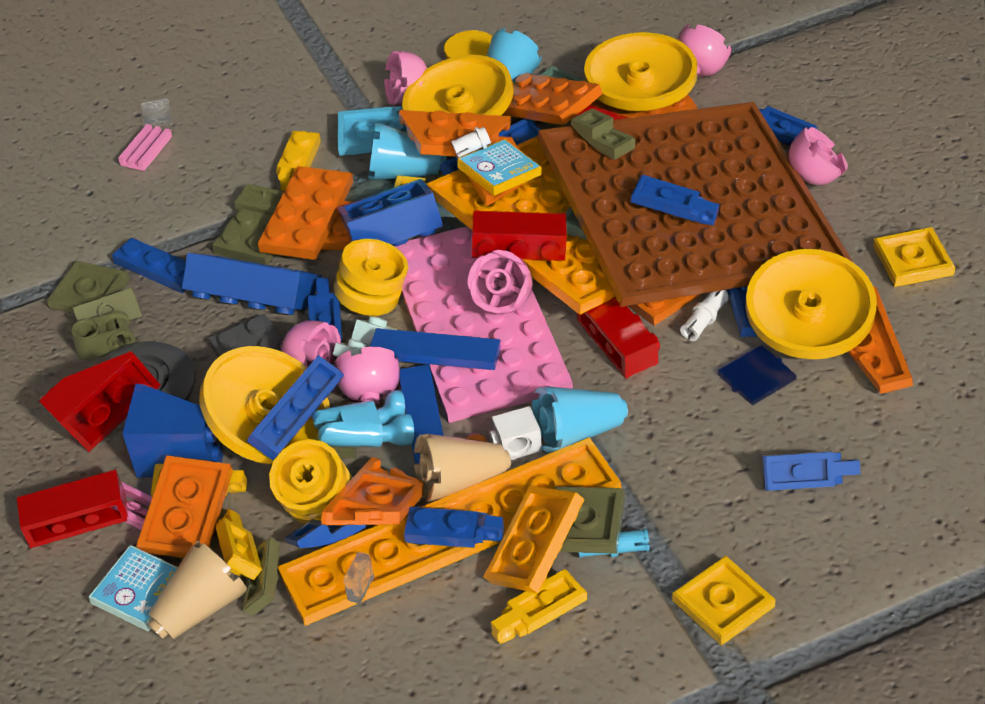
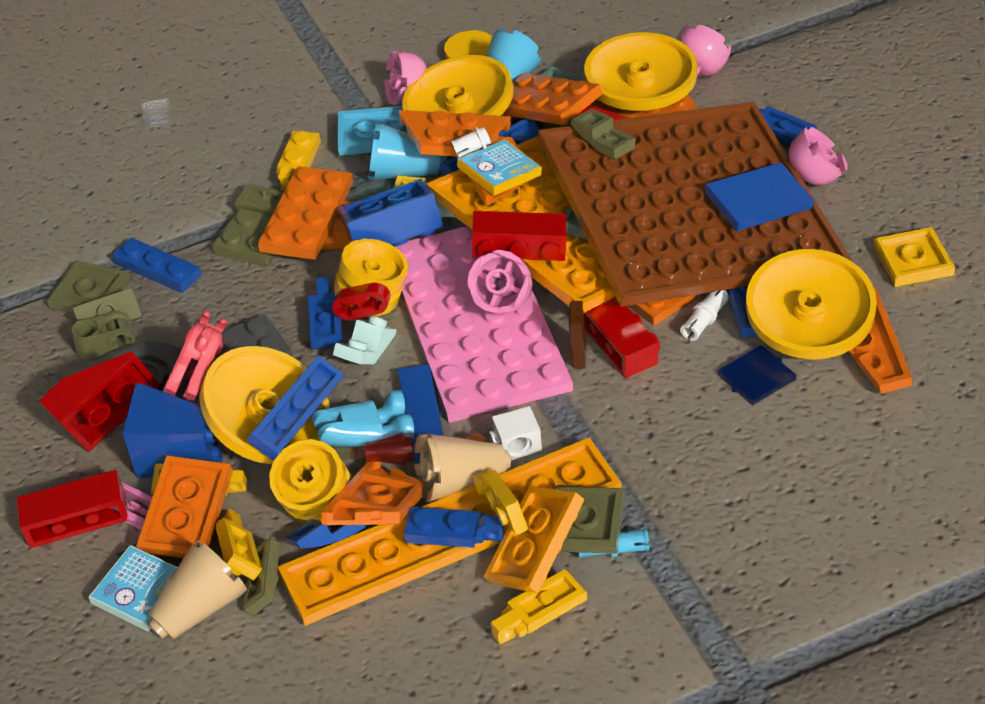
bright pink tile [118,124,172,171] -> none
blue slope [182,253,322,315] -> none
bright pink cylinder [281,320,341,368] -> none
bright pink cylinder [334,347,400,405] -> none
clear tile [343,552,374,604] -> none
blue tile [370,328,501,370] -> none
medium azure cone [532,386,628,453] -> none
blue hinge [631,175,720,225] -> none
yellow tile [672,555,775,646] -> none
hinge [762,451,861,491] -> none
none -> coral animal [163,311,227,403]
none -> red beam [332,282,391,320]
none -> clear red cone [365,432,414,465]
none -> yellow hinge [472,467,528,535]
none -> reddish brown tile [568,301,587,369]
none -> blue tile [704,162,815,231]

